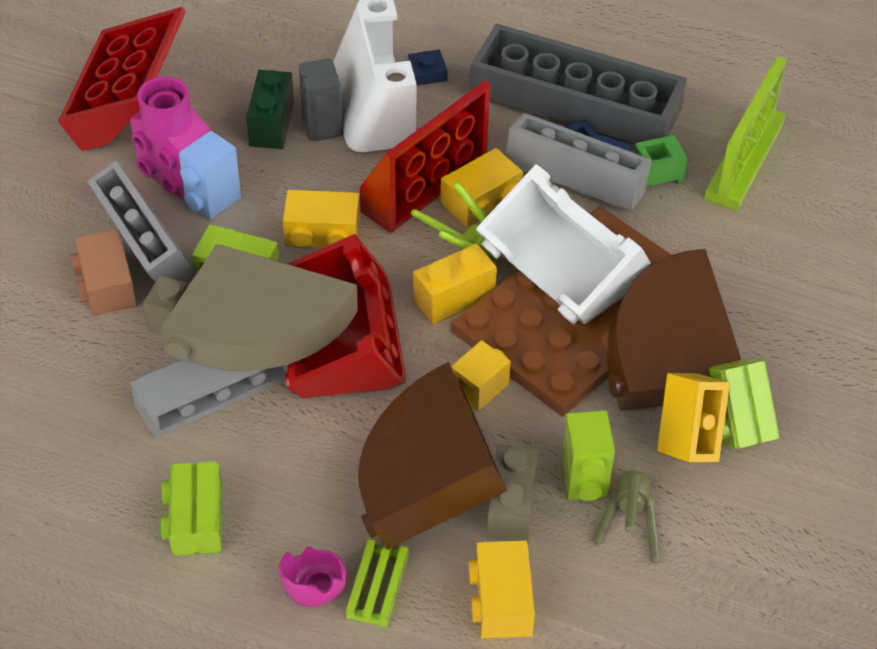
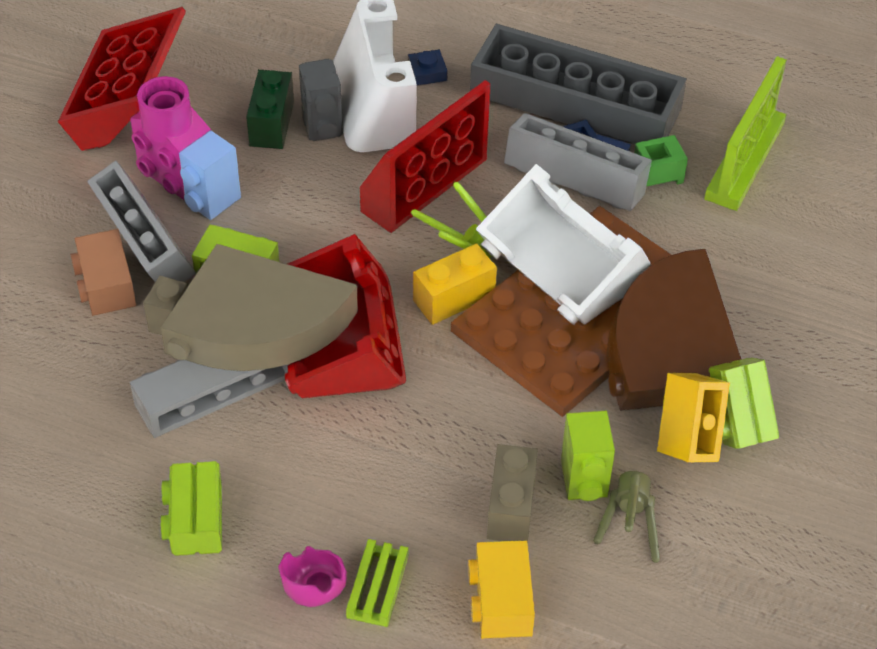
yellow brick [283,190,360,248] -> none
reddish brown brick [358,362,507,550] -> none
yellow brick [440,148,523,228] -> none
yellow brick [451,340,511,411] -> none

